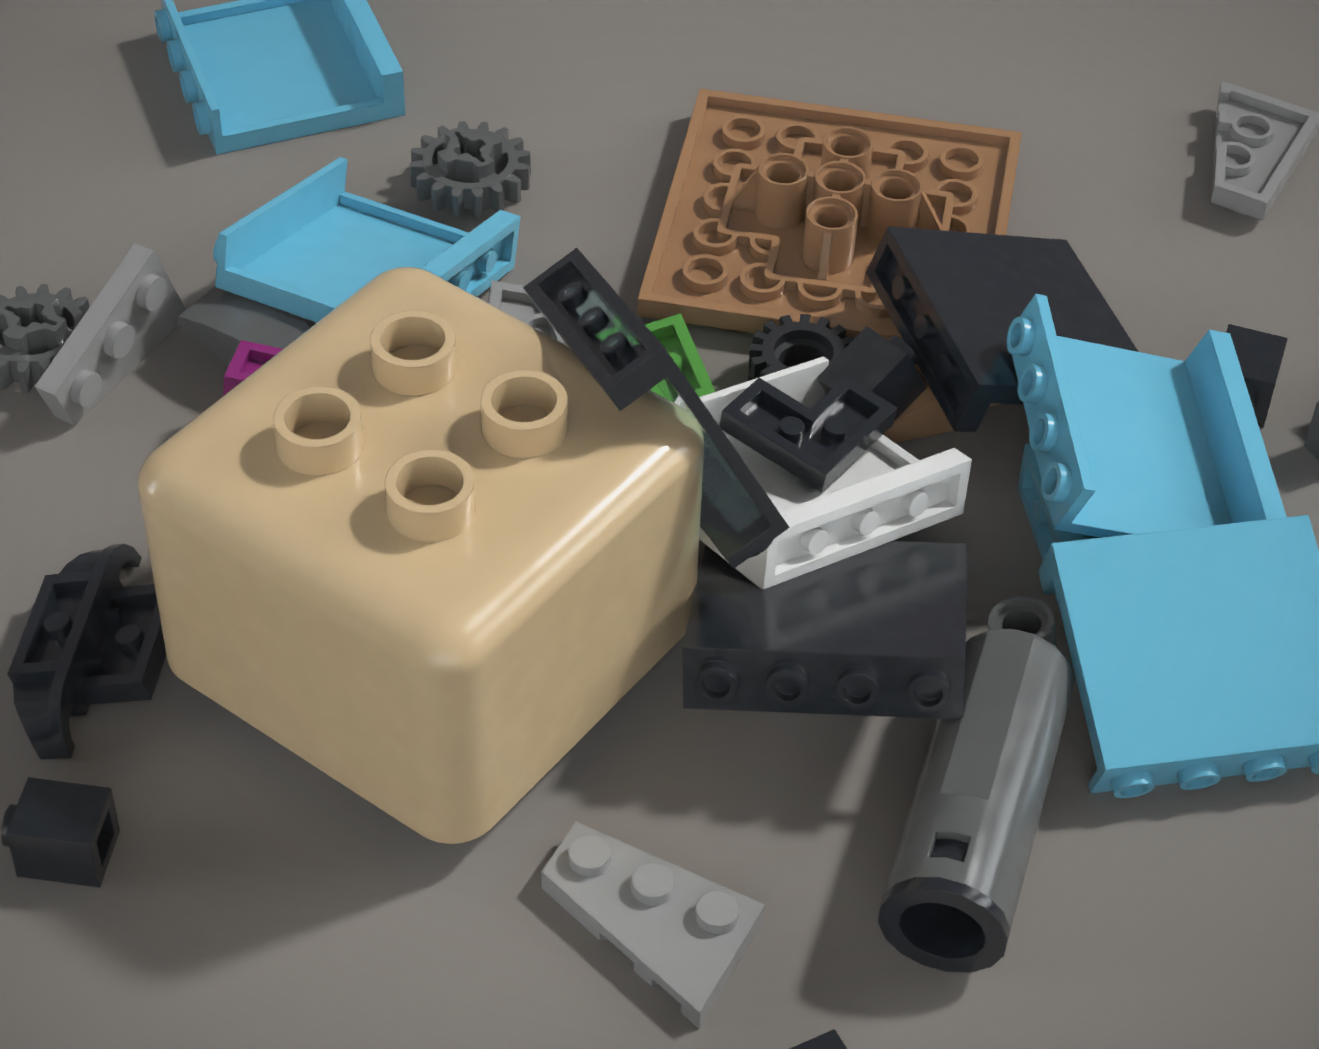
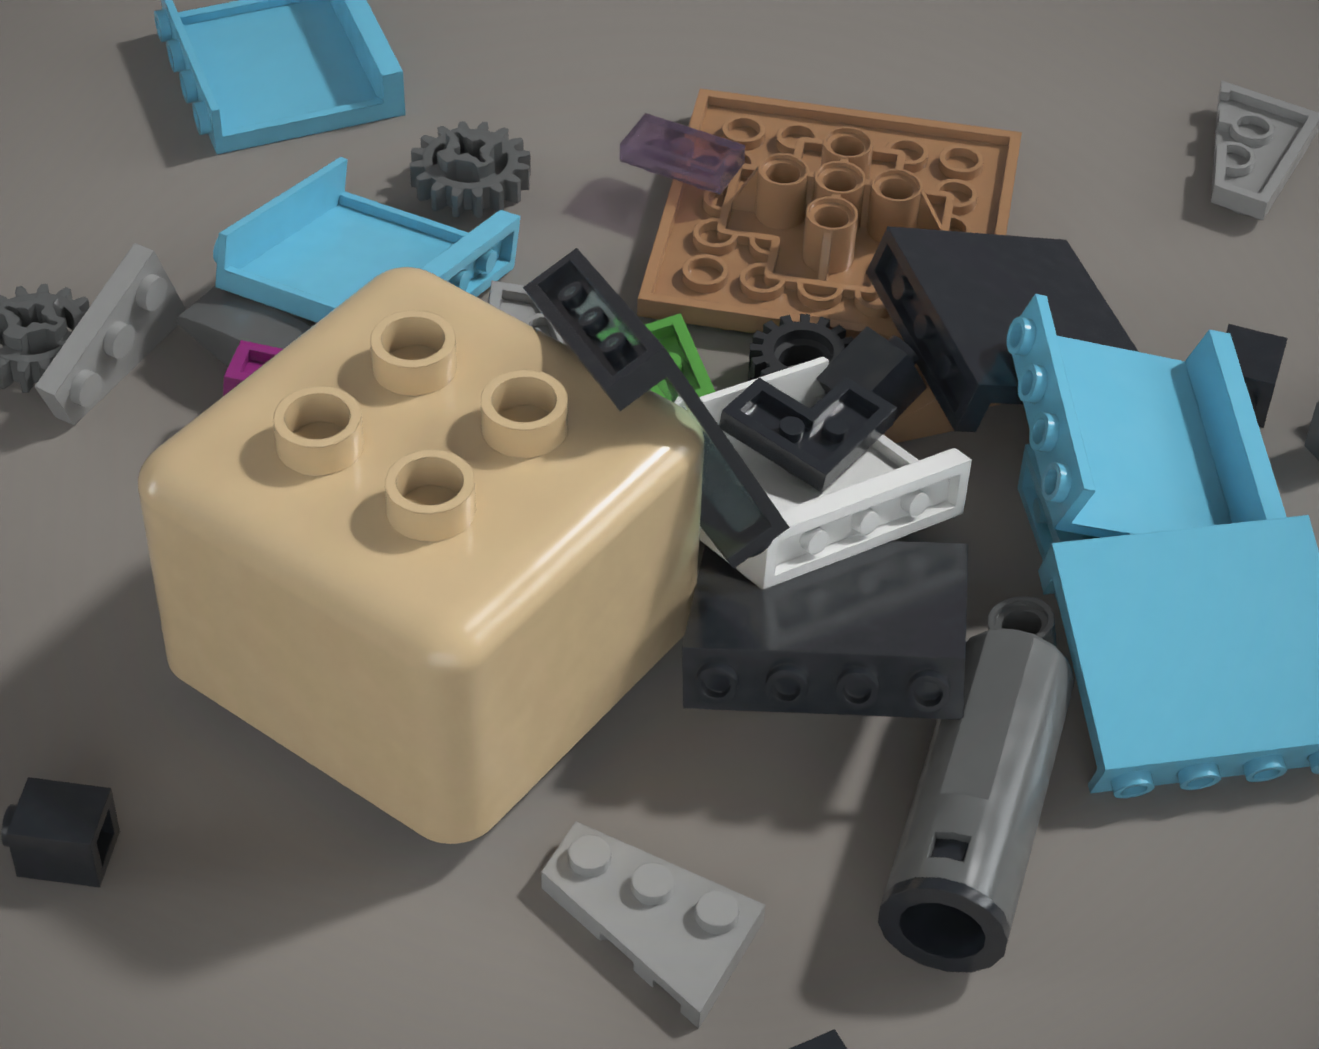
black plate [7,544,166,759] -> none
none -> clear purple plate [620,113,746,194]

